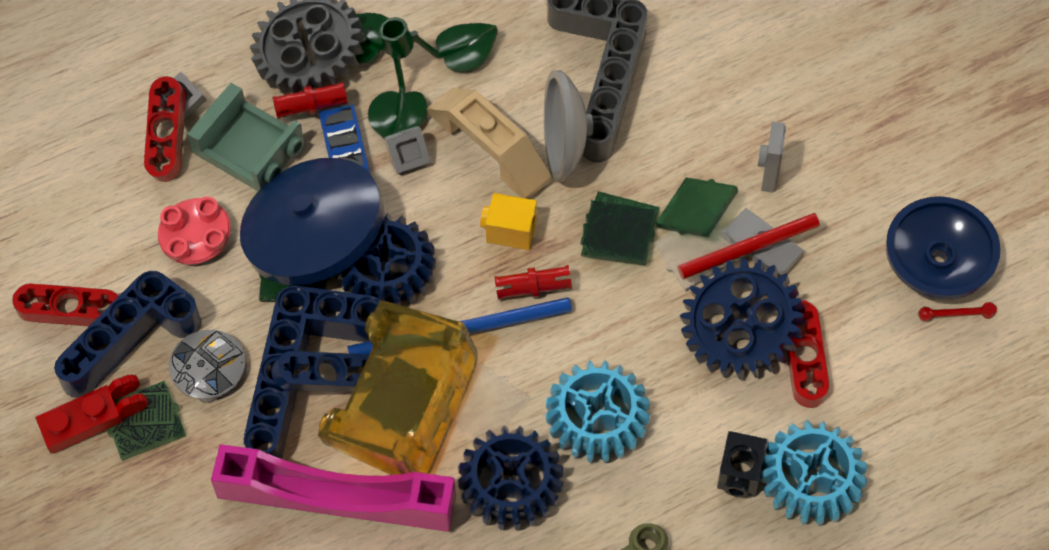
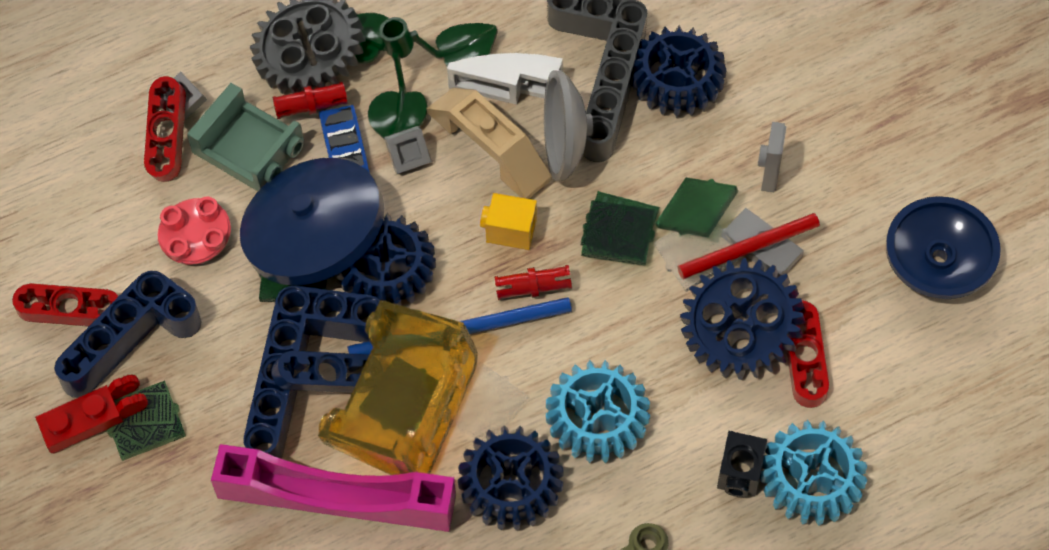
light grey dish [169,330,247,403] -> none
red hinge [918,302,997,321] -> none
none -> white slope [447,53,563,105]
none -> dark blue gear [631,25,727,118]

